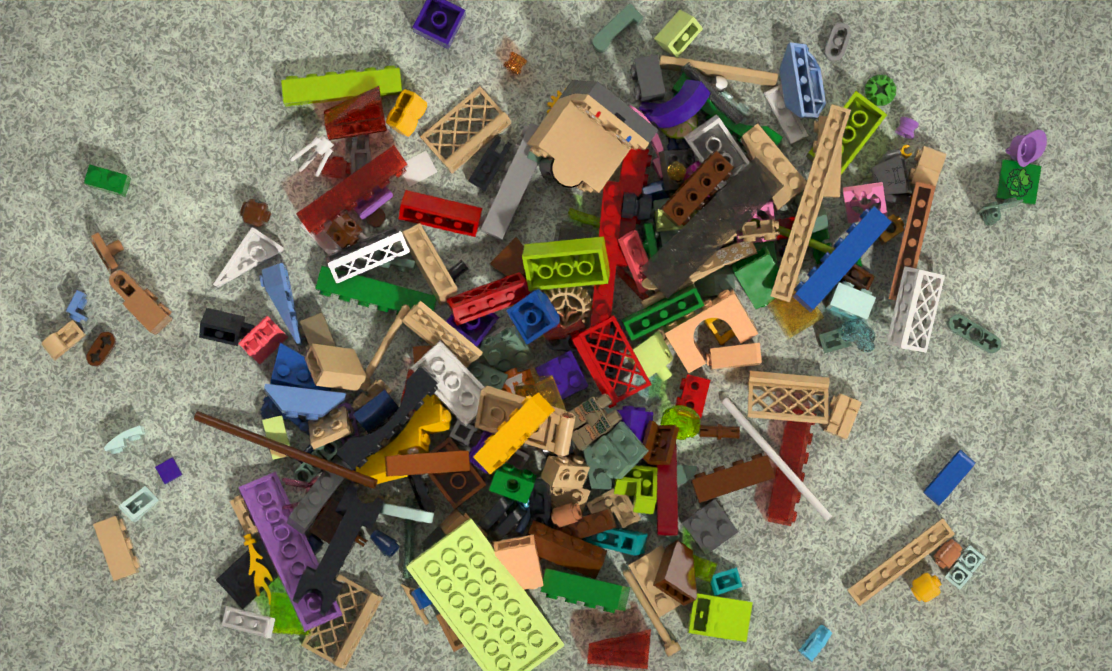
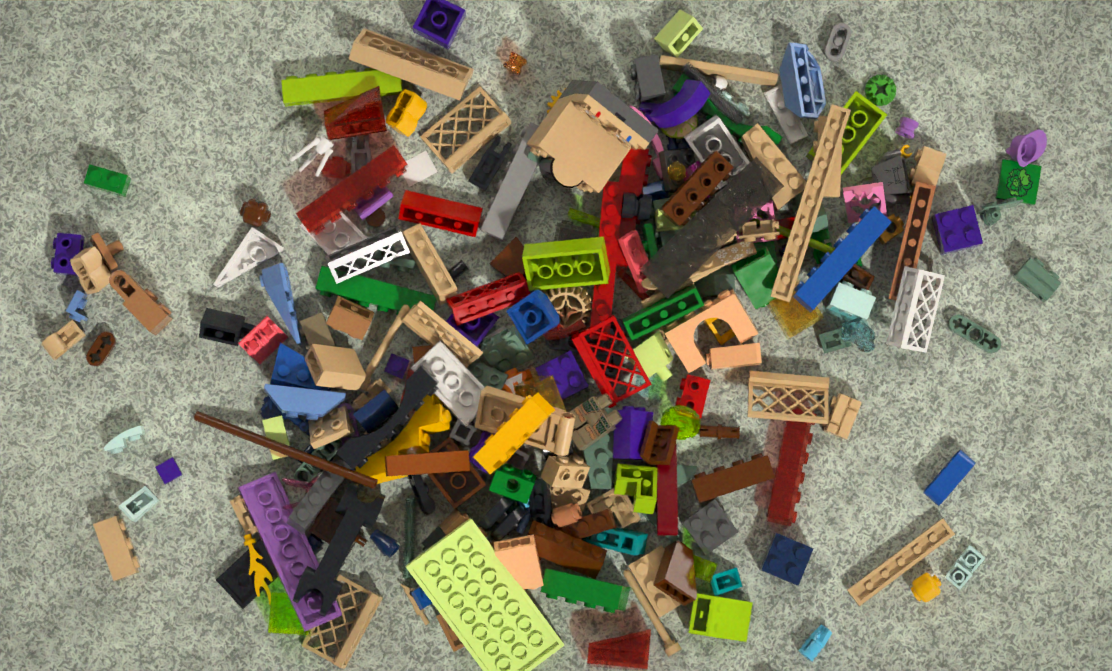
white tile [222,606,275,638] -> none
reddish brown brick [326,213,363,249] -> none
light aqua beam [380,503,434,523] -> none
sand green plate [590,421,648,479] -> none
sand green leg [593,3,643,53] -> none
white piece [722,398,832,521] -> none
nougat brick [934,539,963,569] -> none
none -> dark purple brick [51,233,85,276]
none -> tan brick [70,246,111,294]
none -> medium nougat brick [326,296,374,340]
none -> tan arch [349,28,474,101]
none -> dark purple plate [384,353,410,379]
none -> dark blue brick [759,533,814,586]
none -> dark purple brick [931,205,983,255]
none -> sand green brick [1013,258,1061,302]

